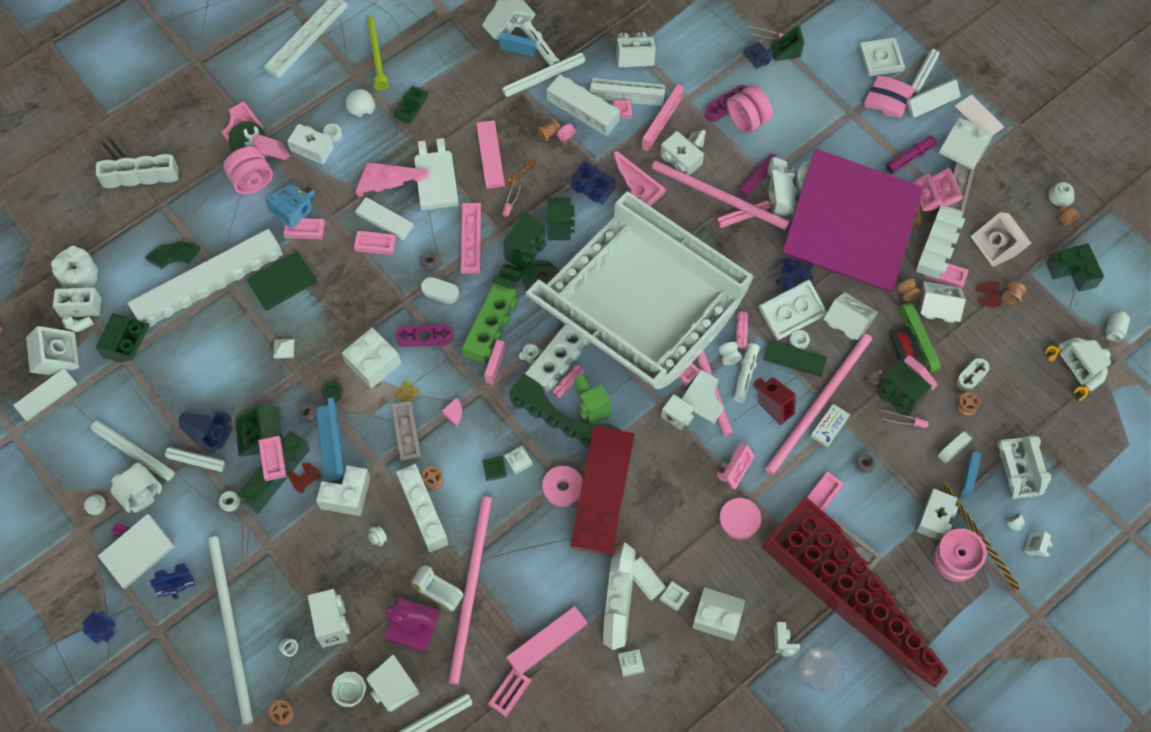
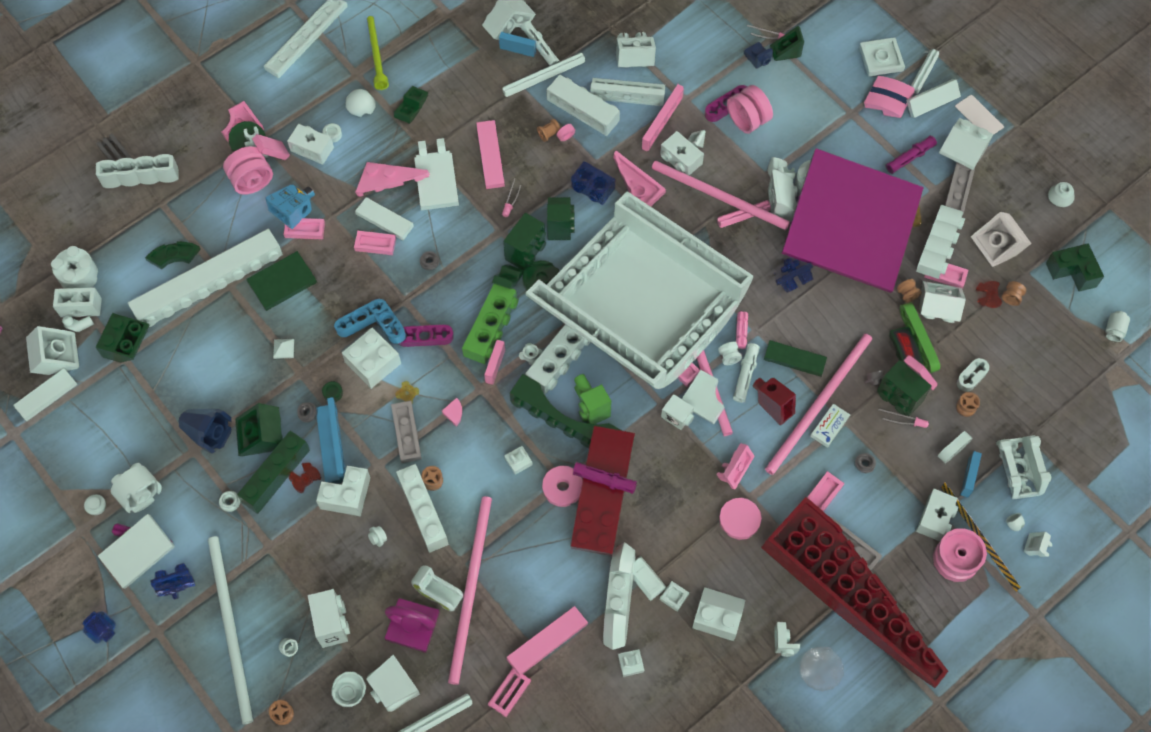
light aqua axle [90,420,175,481] -> none
light aqua axle [165,447,226,472] -> none
bright pink tile [258,436,287,481] -> none
light aqua tile [421,277,459,304] -> none
bright pink tile [461,203,481,274] -> none
dark green tile [483,456,507,481] -> none
clear orange hinge [505,159,536,185] -> none
bright pink axle [552,365,584,398] -> none
bright pink tile [612,99,632,119] -> none
magenta axle [739,153,778,197] -> none
light aqua tile [758,280,827,341] -> none
light aqua tile [789,330,810,350] -> none
light aqua slope [823,292,878,340] -> none
bright pink slope [912,168,963,211] -> none
light aqua torso [1045,337,1111,401] -> none
medium nougat tile [1059,206,1080,226] -> none
none -> dark azure beam [334,299,406,344]
none -> magenta pin [573,462,637,494]

